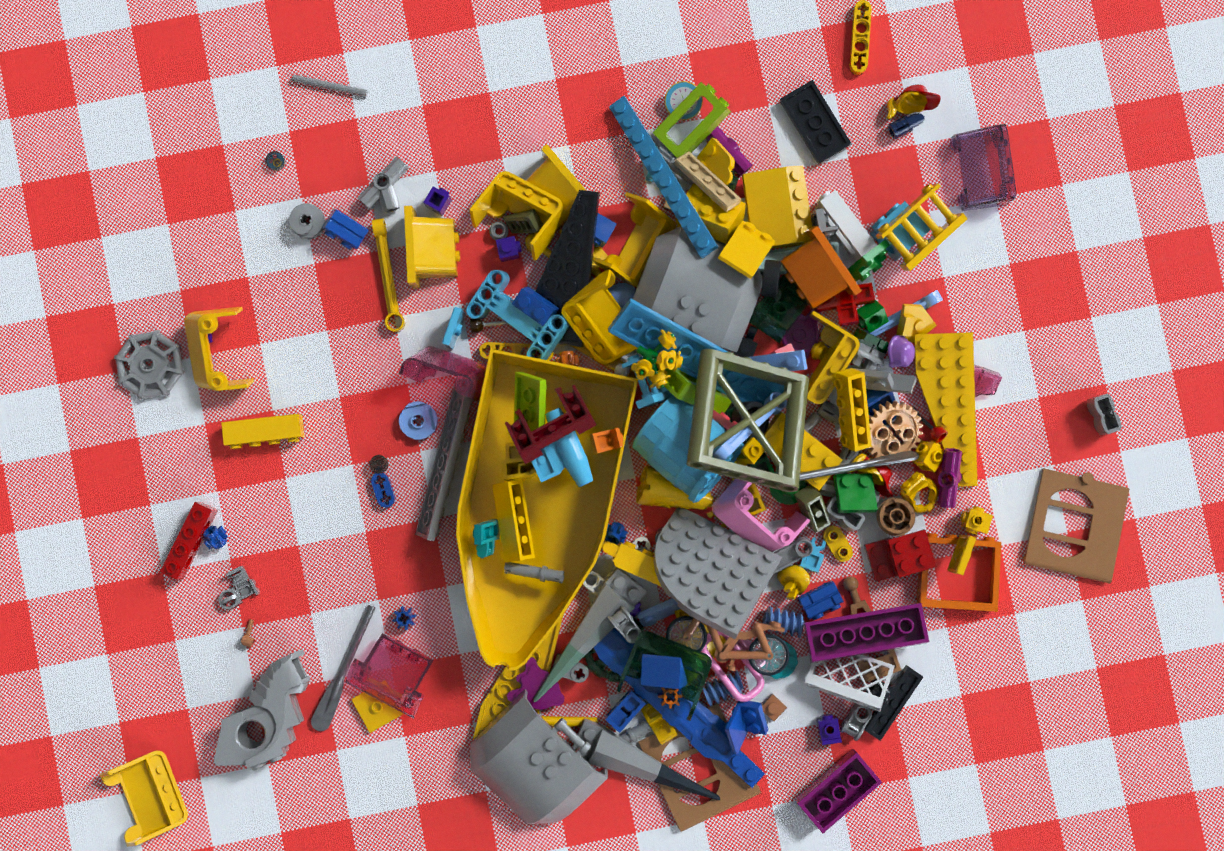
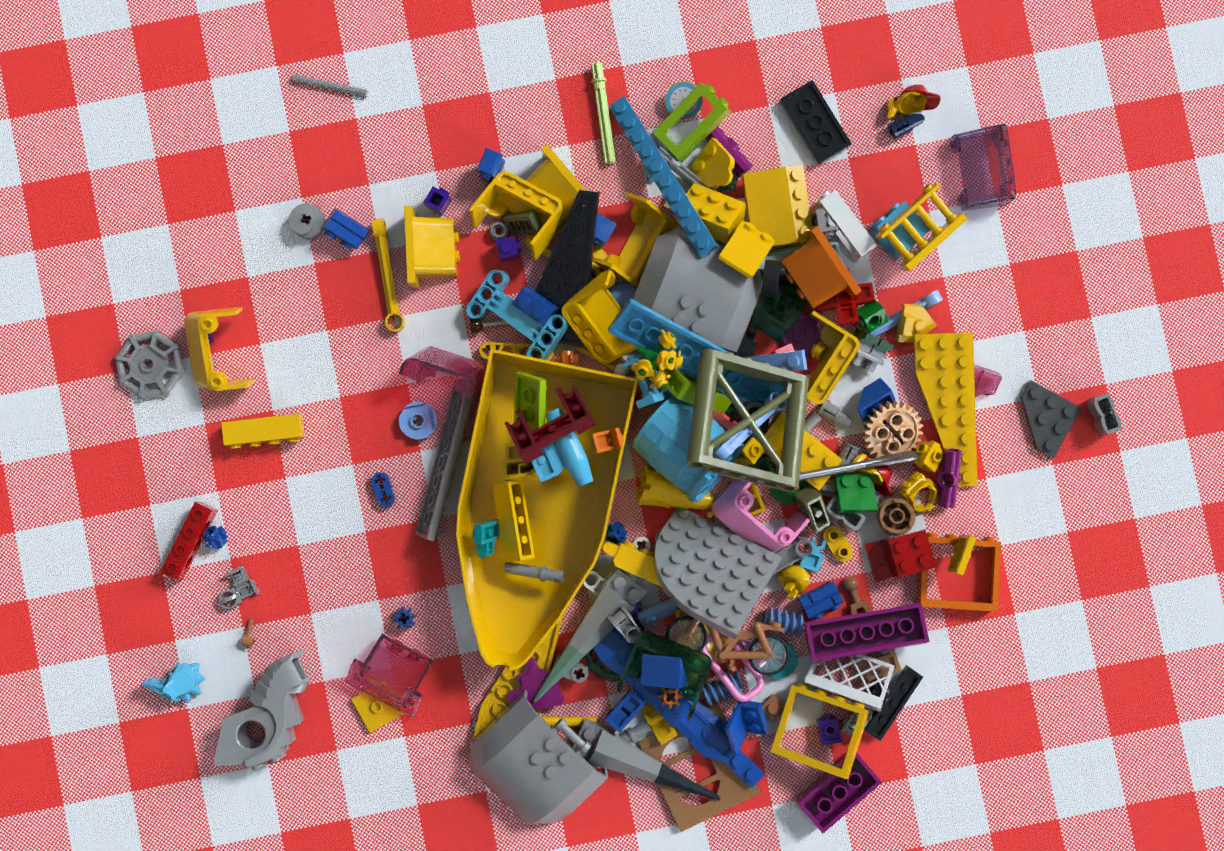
yellow windscreen [99,751,188,847] -> none
clear smoke tile [265,151,286,171] -> none
flat silver piece [311,605,375,731] -> none
light grey piece [358,156,409,213] -> none
clear smoke plate [369,455,389,474] -> none
medium azure plate [442,307,465,349] -> none
tan tile [674,151,741,212] -> none
yellow brick [835,368,872,452] -> none
green plate [847,238,892,282] -> none
yellow beam [849,0,872,75] -> none
light grey bracket [853,368,917,394] -> none
medium lavender helmet [888,335,915,368] -> none
red hinge [912,406,948,443] -> none
yellow brick [960,506,993,535] -> none
medium nougat door [1023,468,1130,584] -> none
none -> medium azure head [141,663,205,703]
none -> blue brick [477,148,505,184]
none -> yellowish green axle [591,62,616,164]
none -> yellow window [771,683,869,779]
none -> dark grey plate [1020,380,1081,458]

